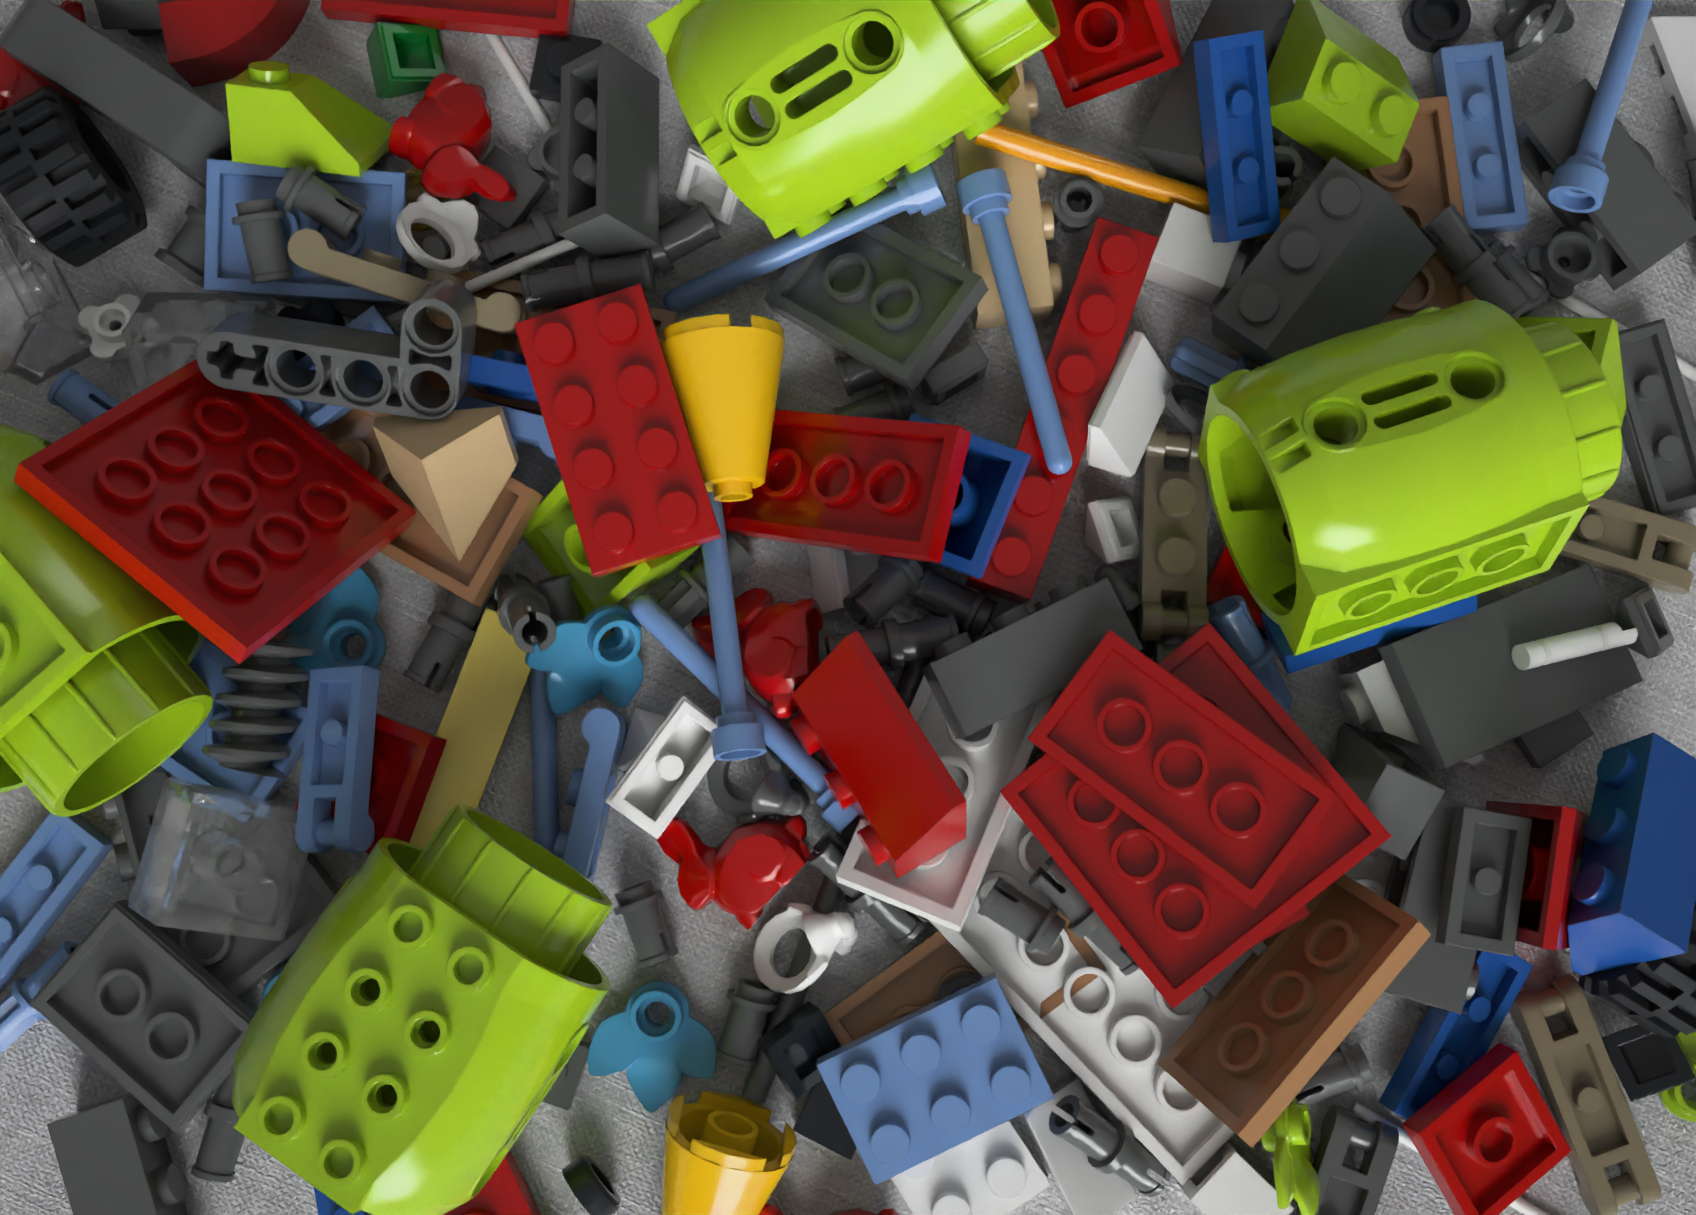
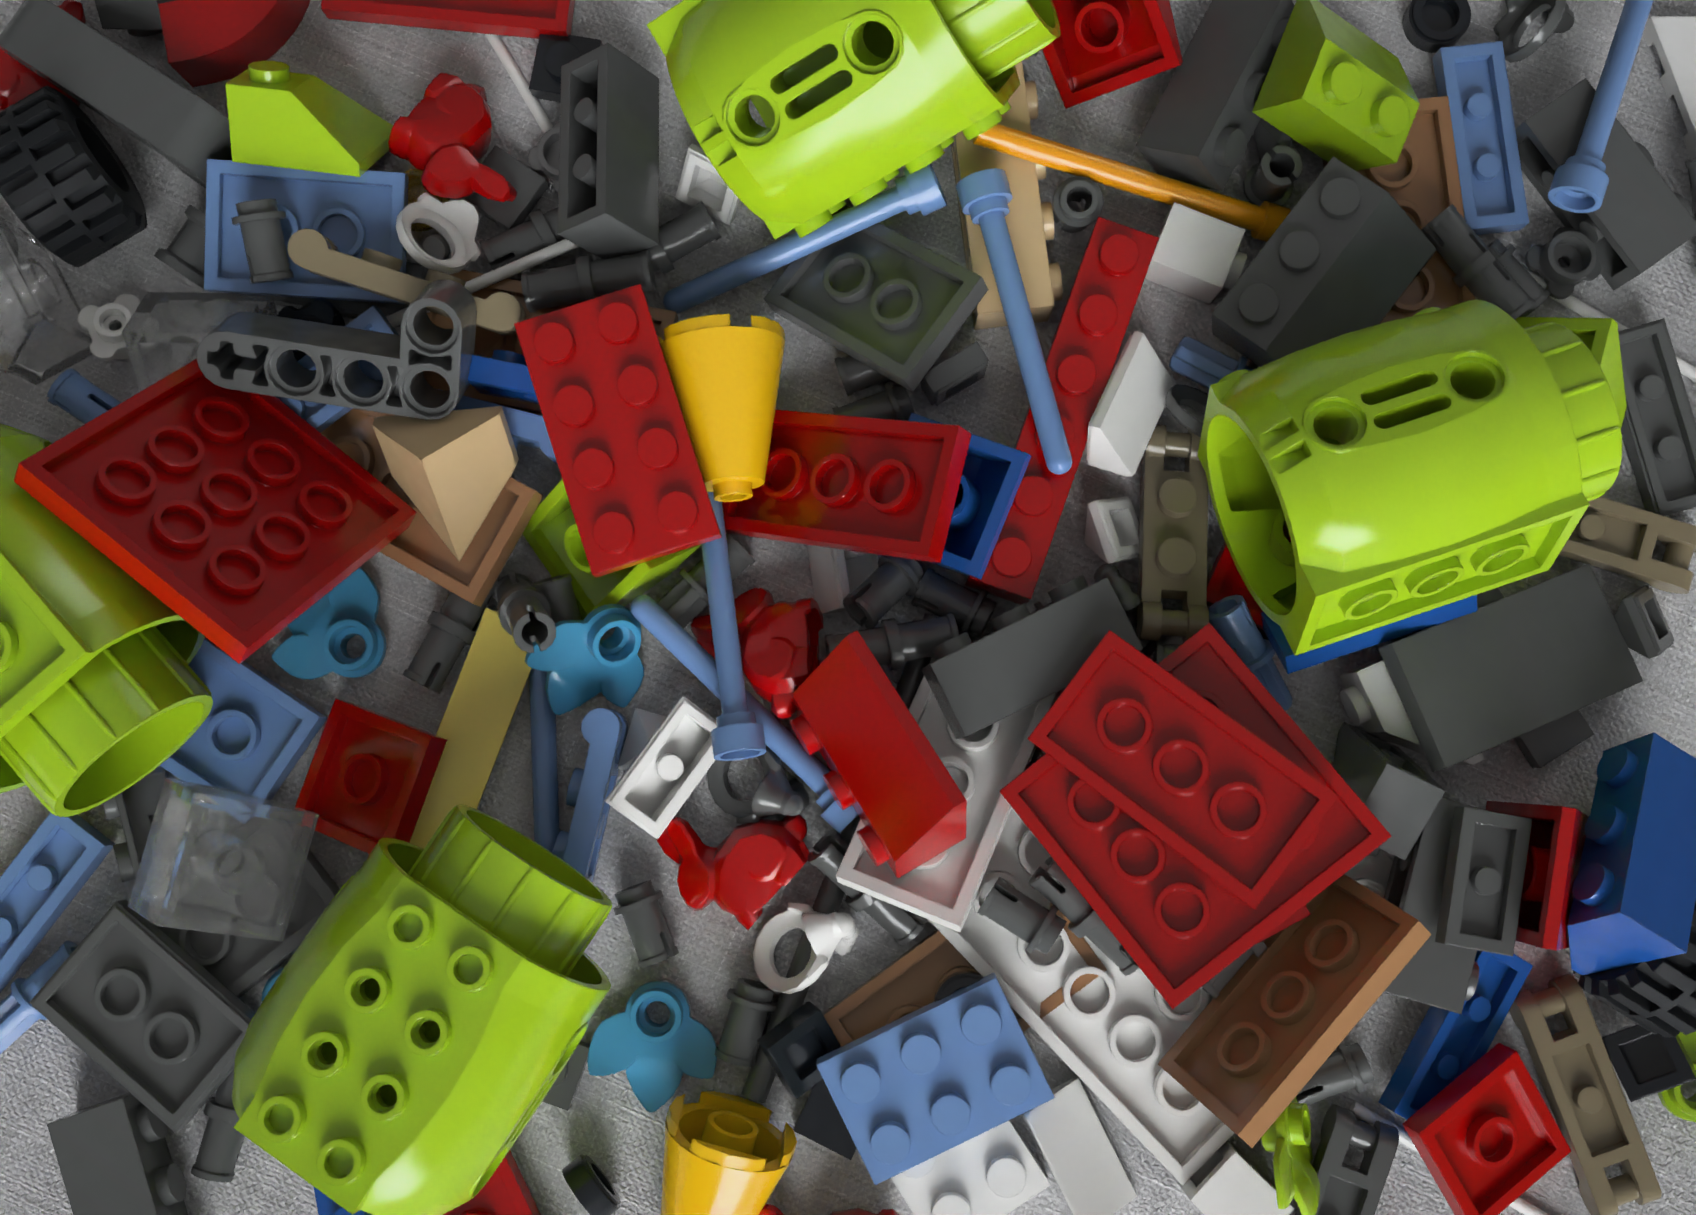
dark grey piece [202,640,315,778] -> none
dark grey pin [276,164,367,242] -> none
medium blue plate [296,665,380,853] -> none
green slope [366,22,447,98] -> none
dark grey pin [1049,1095,1171,1197] -> none
blue plate [1193,30,1281,243] -> none
white wheel [1511,622,1638,670] -> none

